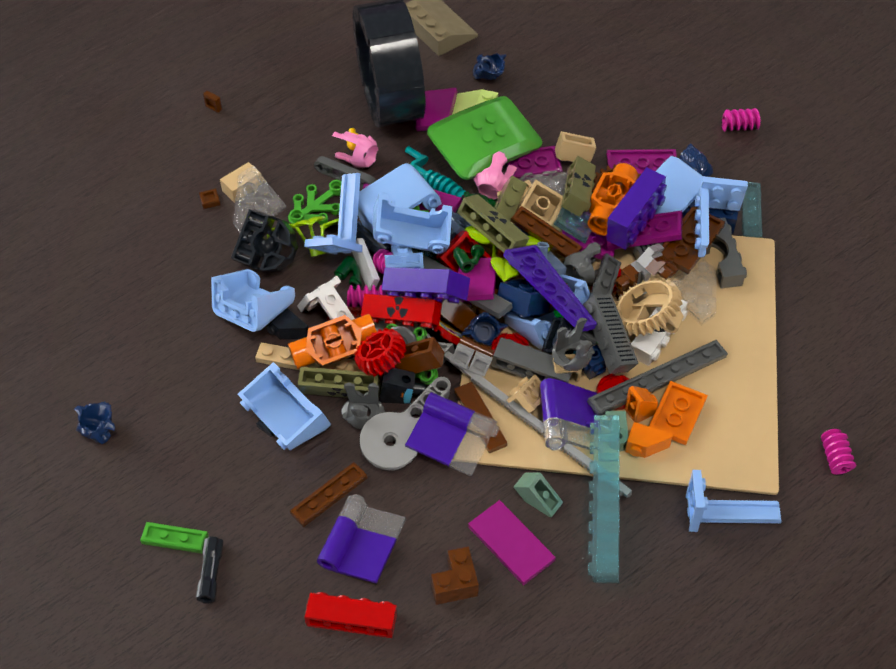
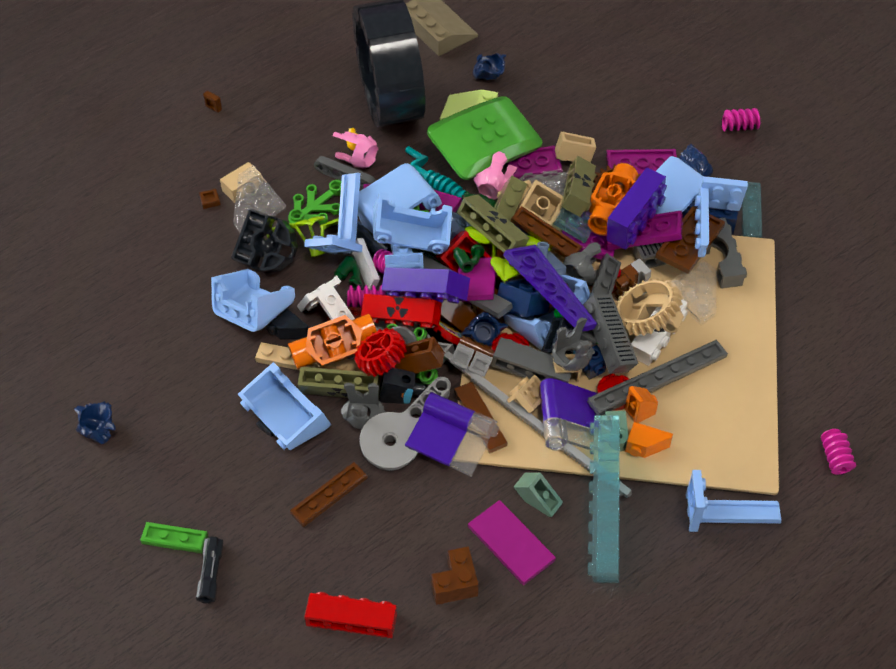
dark purple door [317,494,406,584] -> none
magenta tile [415,88,458,131] -> none
reddish brown hips [637,243,679,280] -> none
orange plate [649,381,708,445] -> none

